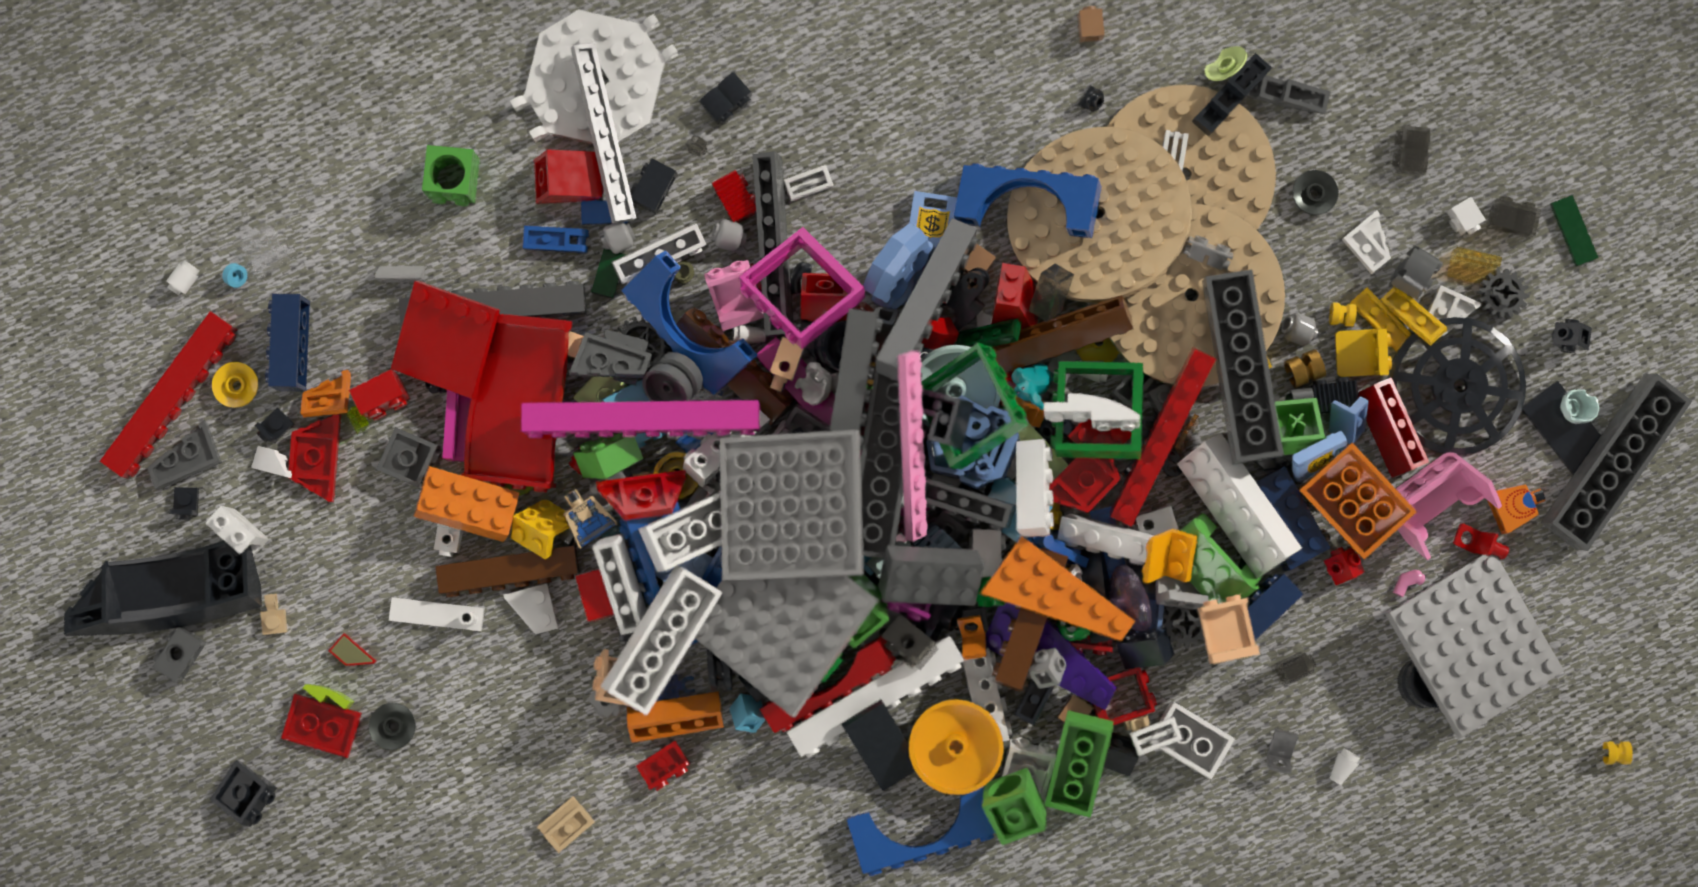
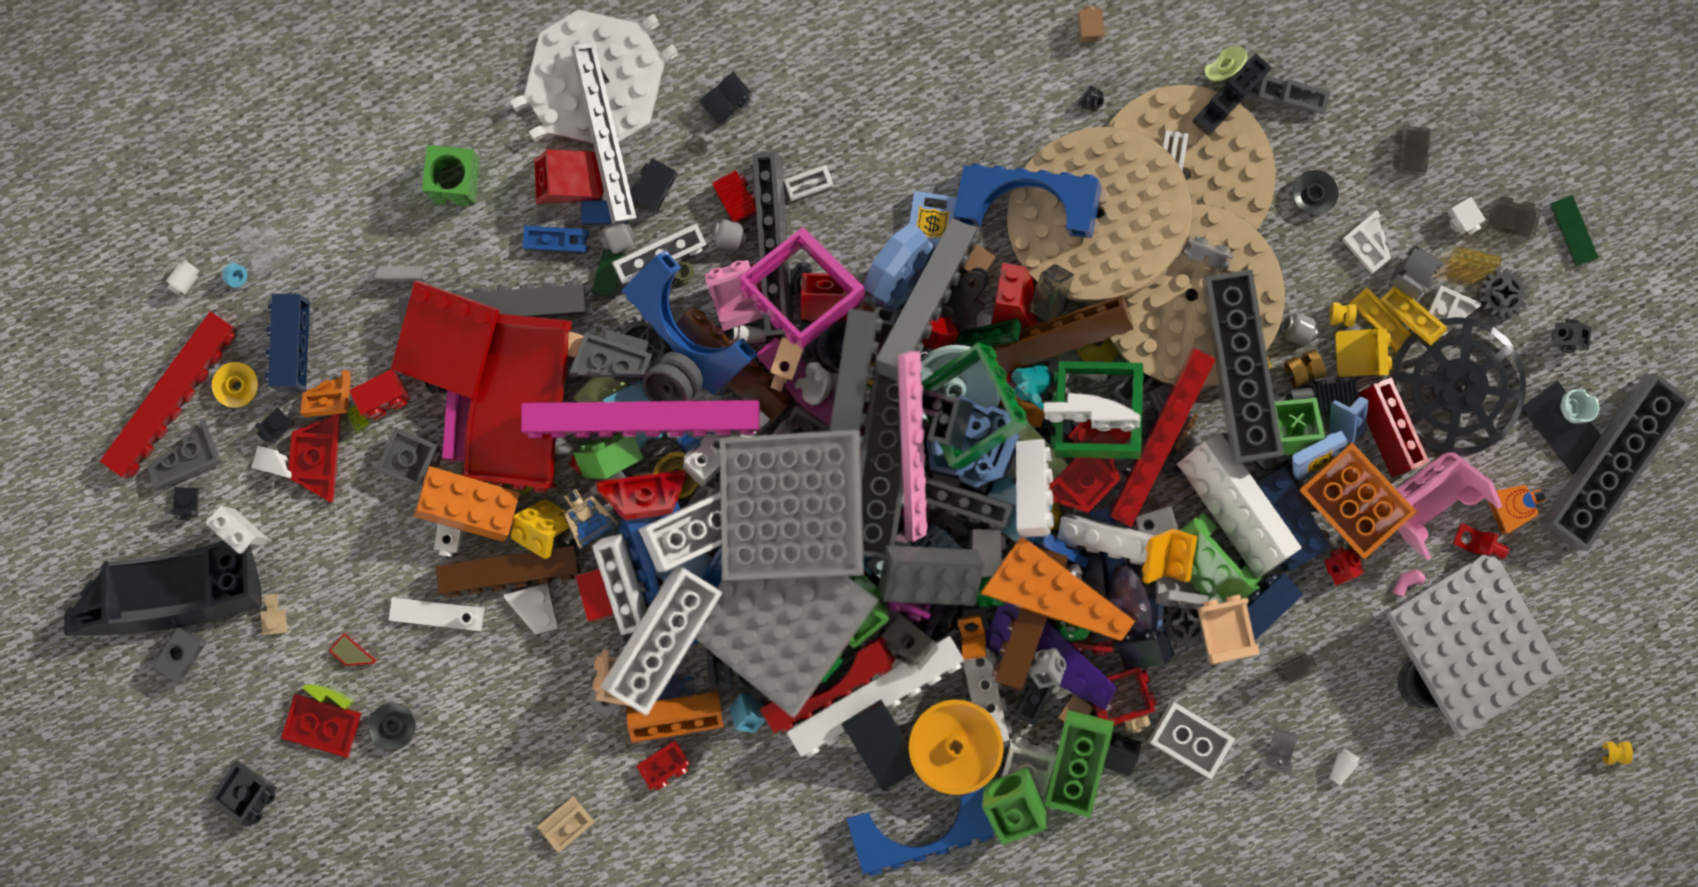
white tile [1129,717,1182,756] -> none

